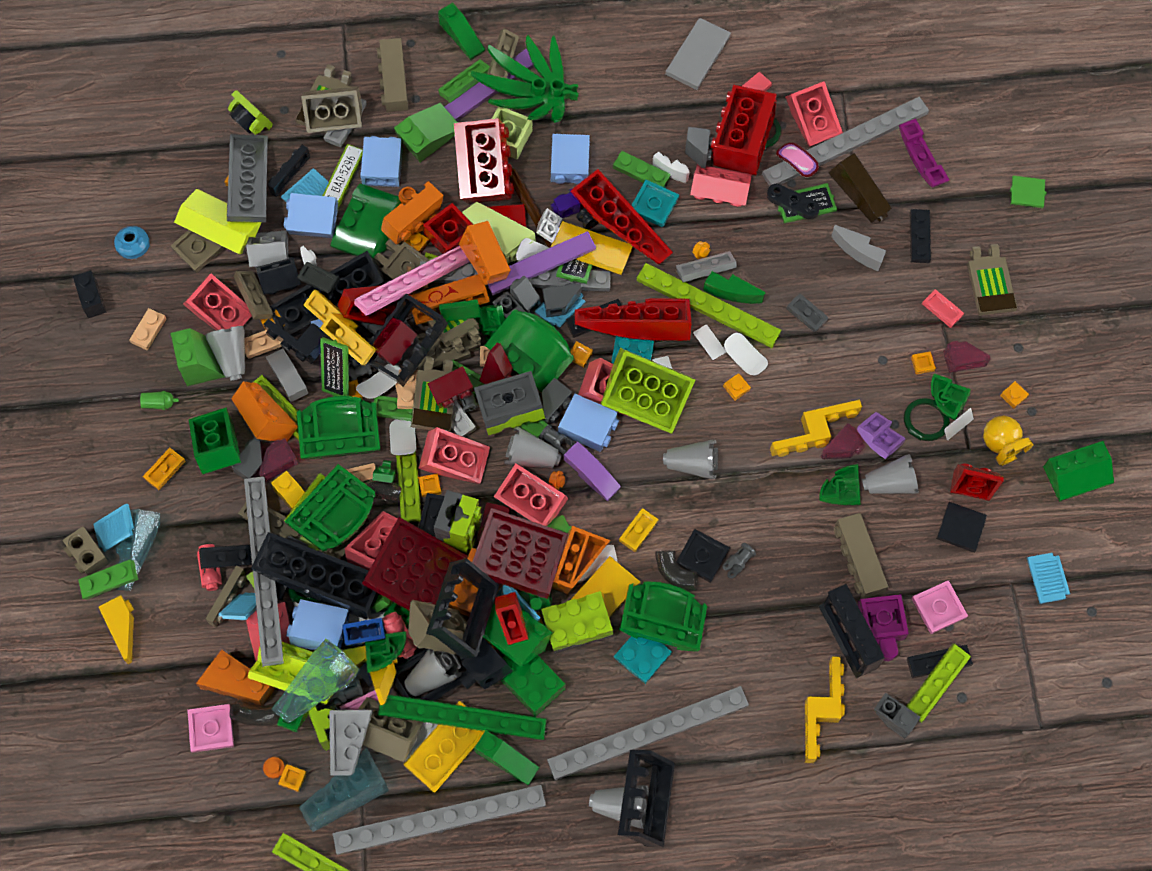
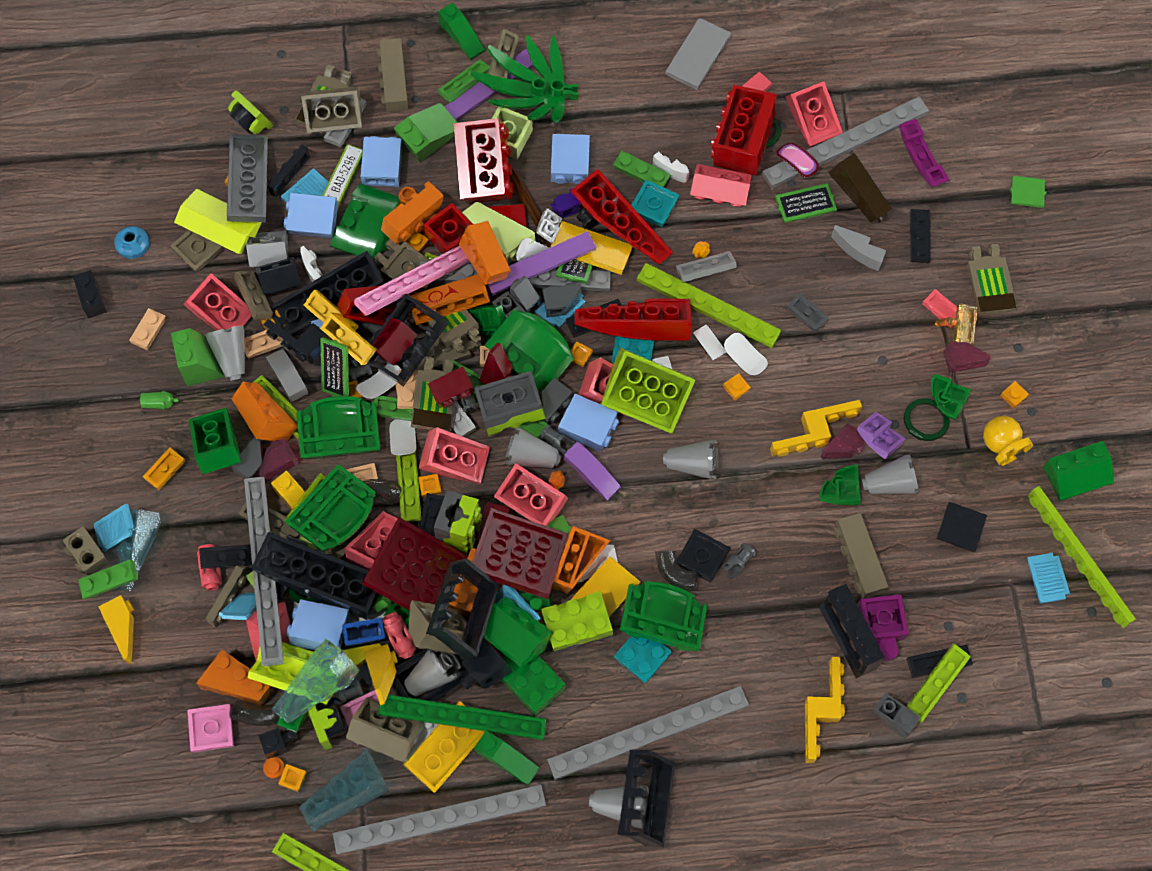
pearl dark grey tile [297,261,340,295] -> none
light grey wing [330,709,373,775] -> none
green brick [365,631,407,672] -> none
green plate [372,460,396,483] -> none
green tile [439,300,482,322] -> none
red slope [495,592,528,645] -> none
yellow plate [619,508,659,552] -> none
dark grey slope [685,127,713,168] -> none
green slope [703,271,766,304] -> none
black plate [767,184,820,219] -> none
light orange tile [911,351,936,375] -> none
bright pink plate [911,580,968,634] -> none
white sticker [944,408,974,441] -> none
red slope [950,463,1004,501] -> none
none -> black brick [258,728,299,759]
none -> clear yellow plate [935,304,978,346]
none -> lime plate [1028,486,1136,628]

